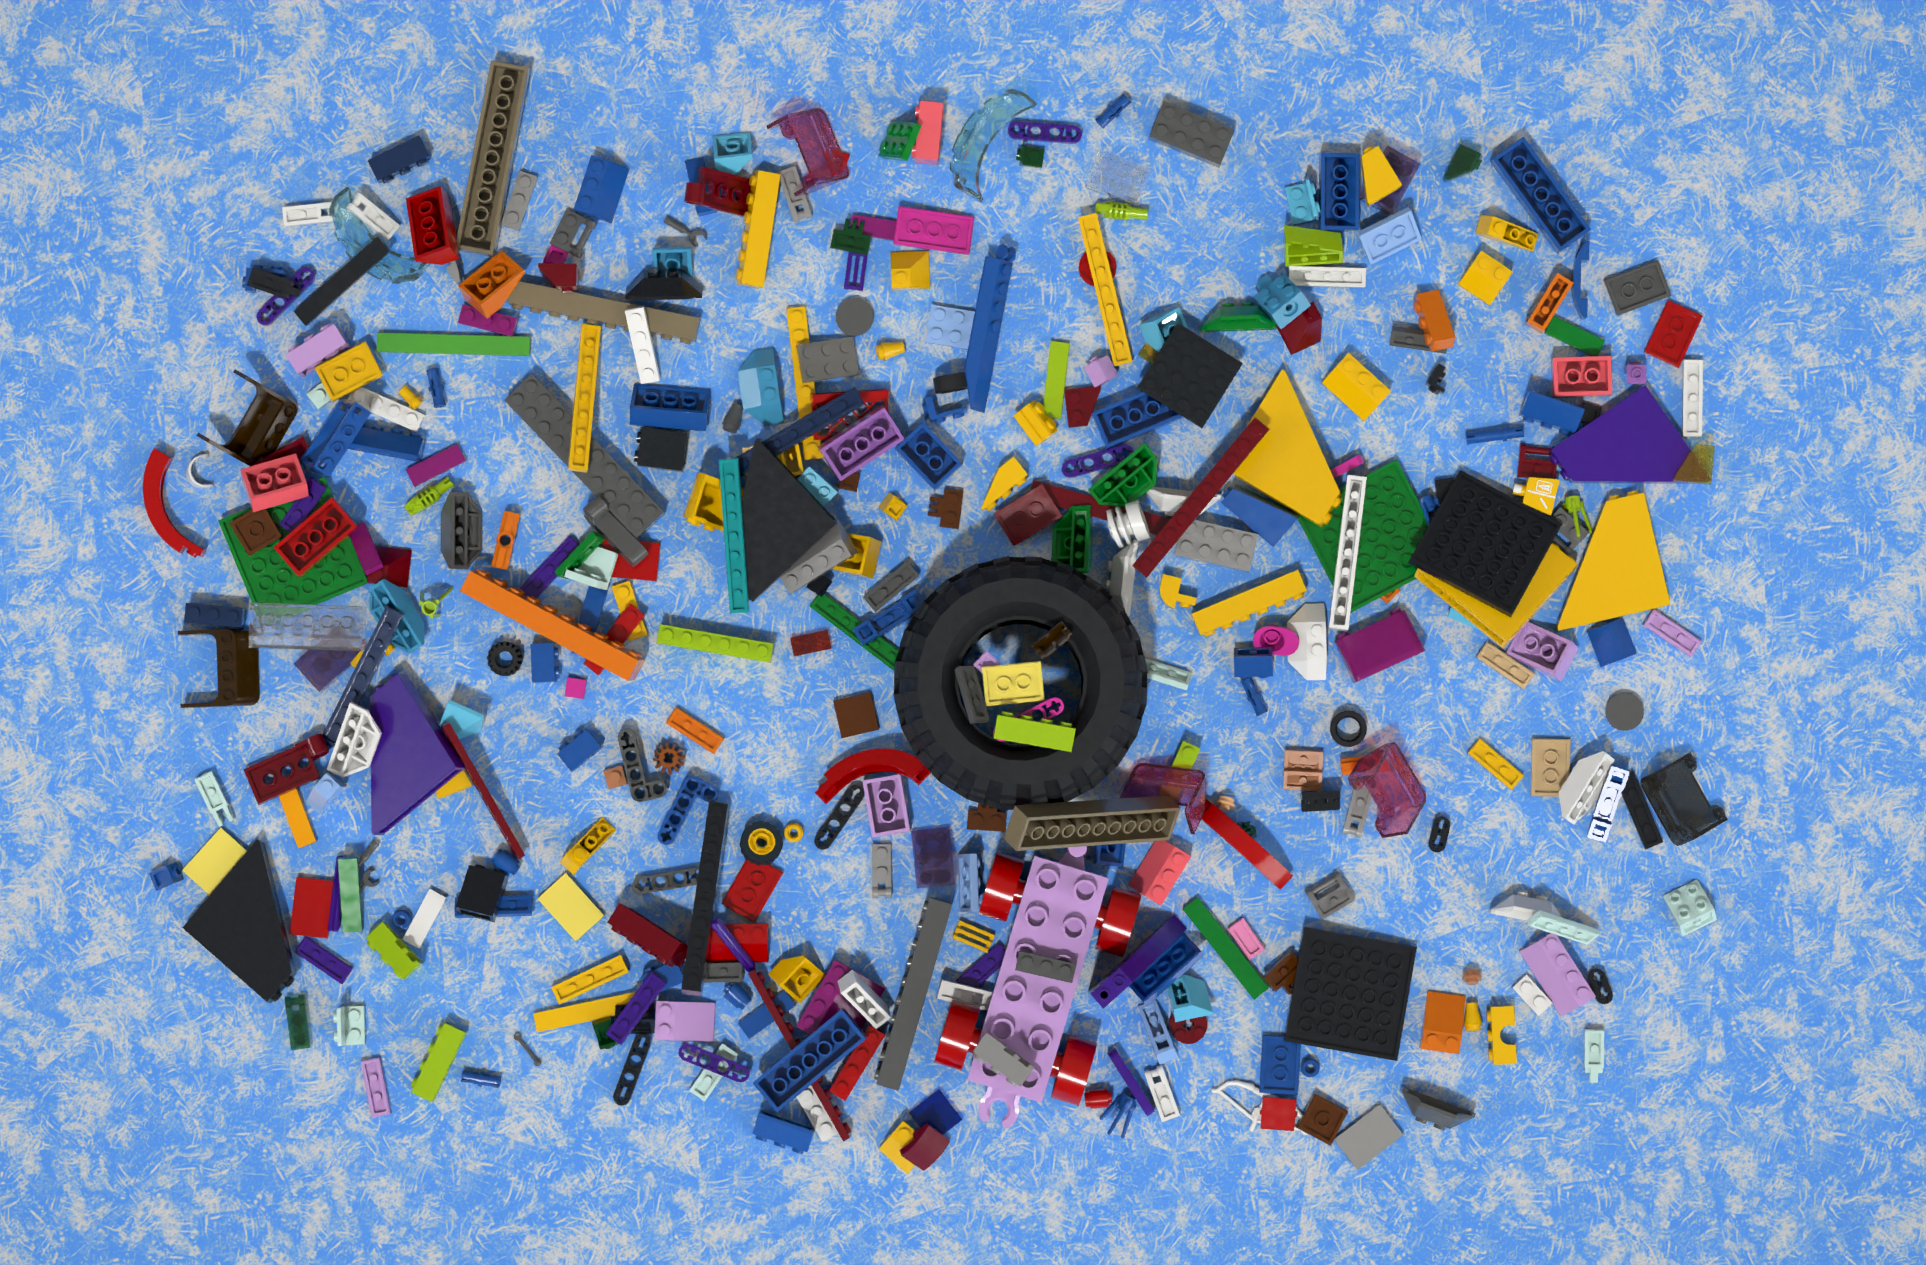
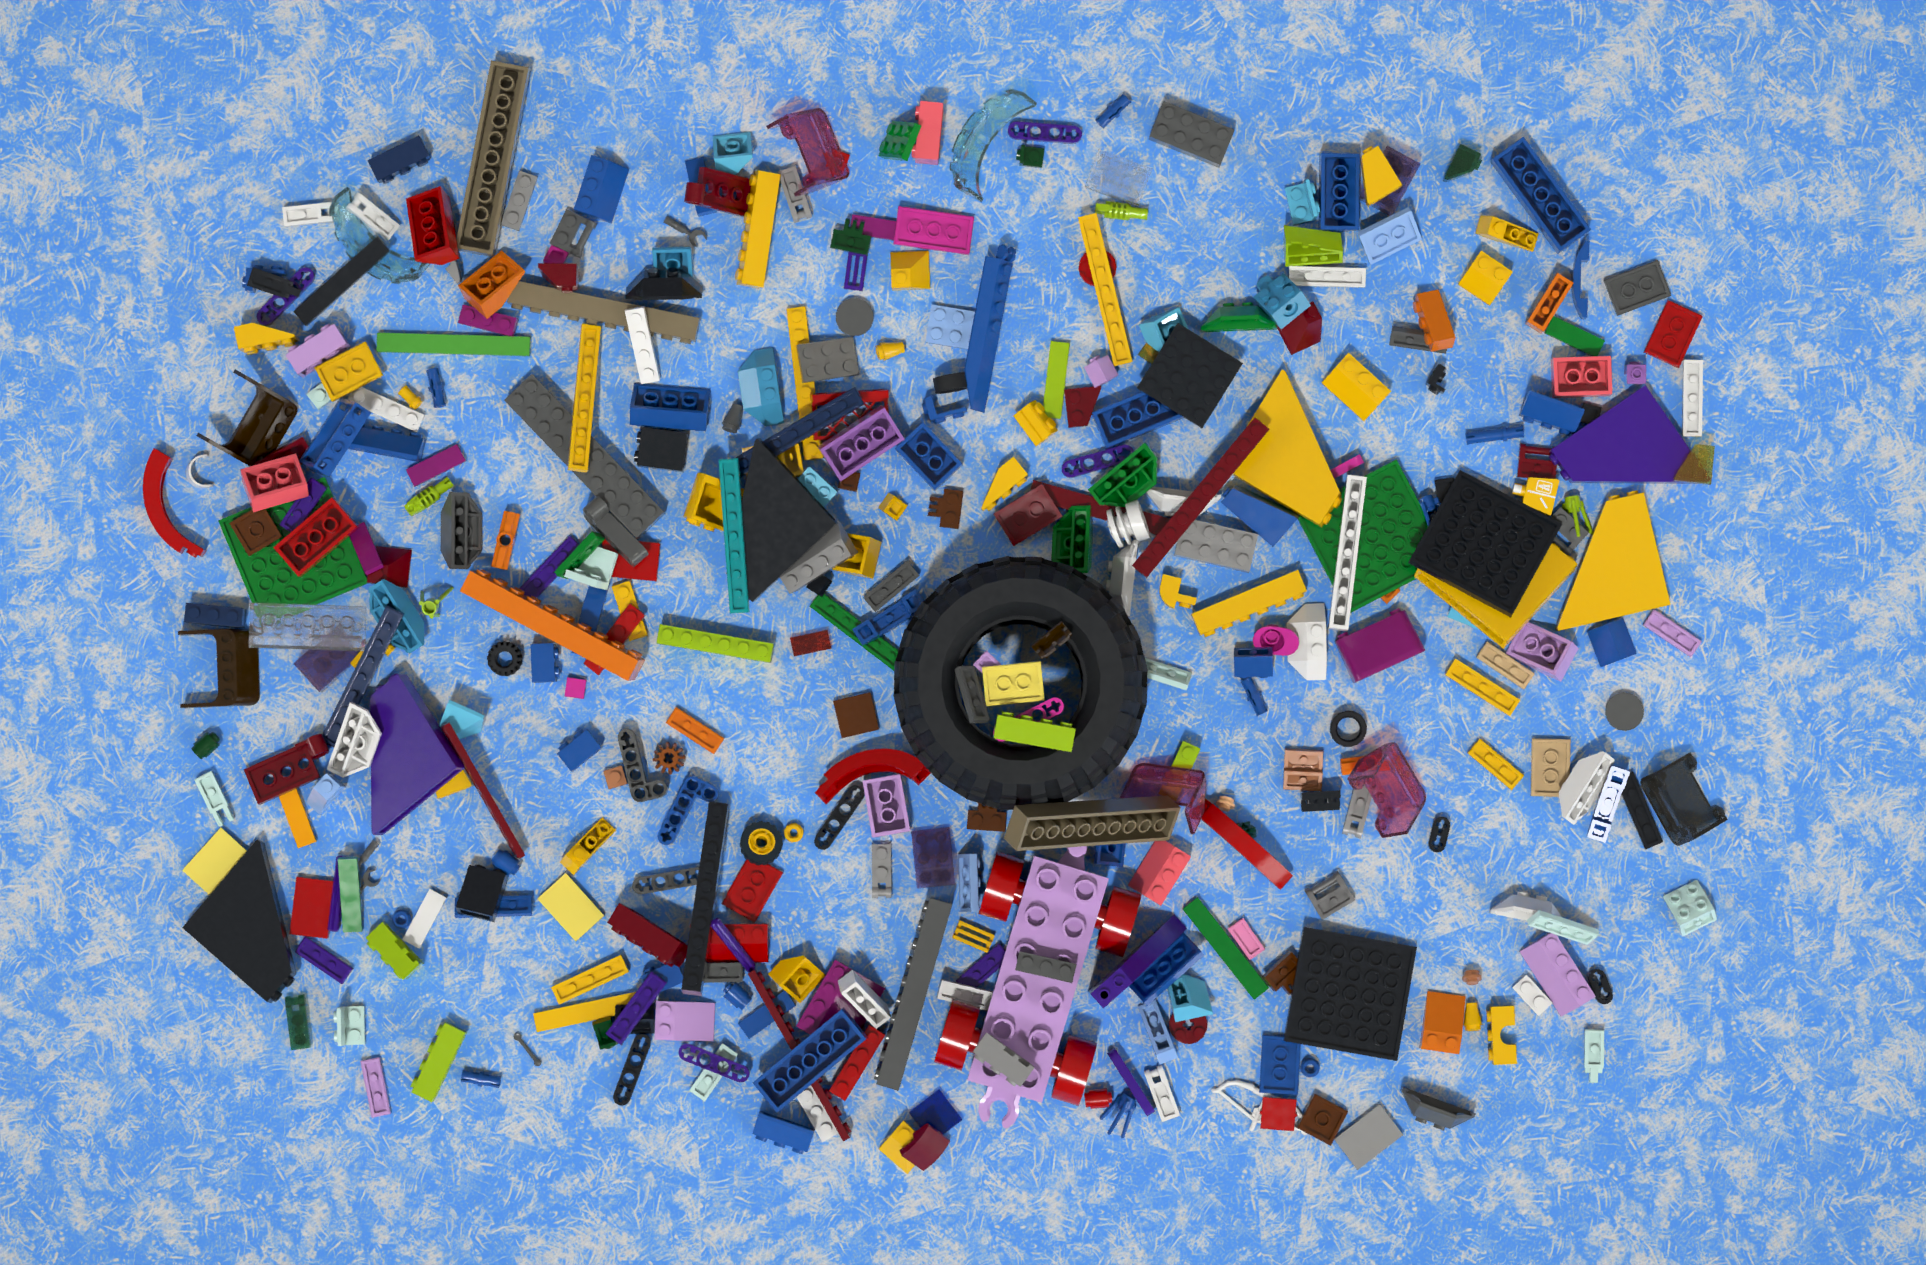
blue bracket [149,862,184,891] -> none
none -> dark green brick [191,731,220,760]
none -> yellow slope [234,323,300,355]
none -> yellow plate [1445,659,1520,716]

